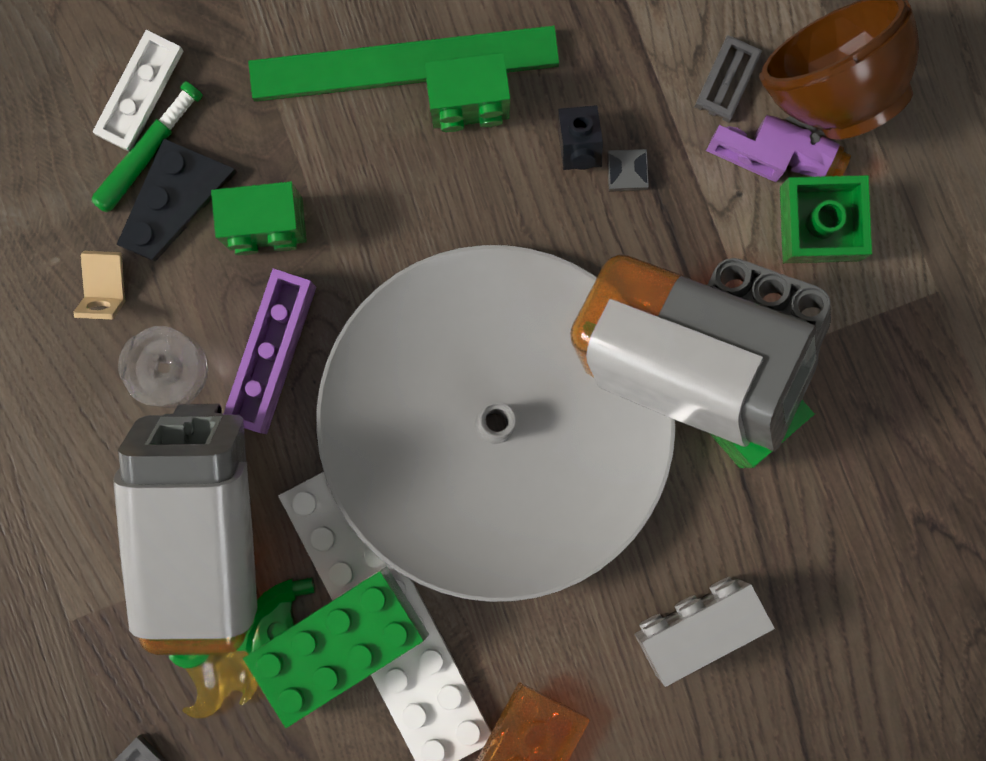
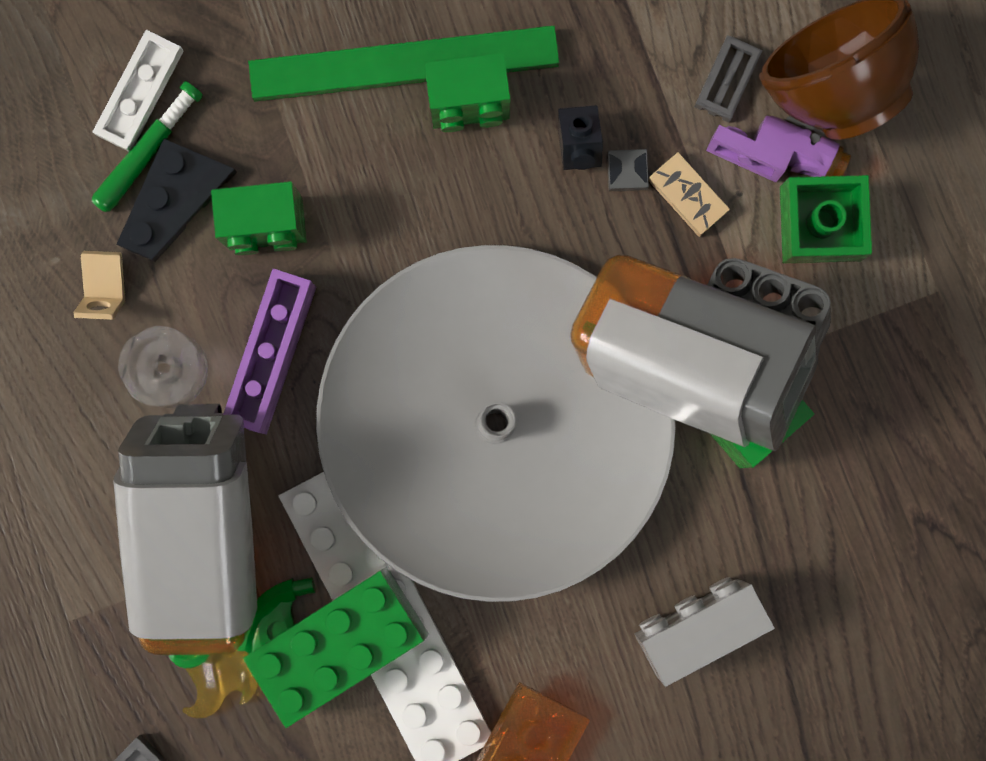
none -> tan tile [648,152,730,237]

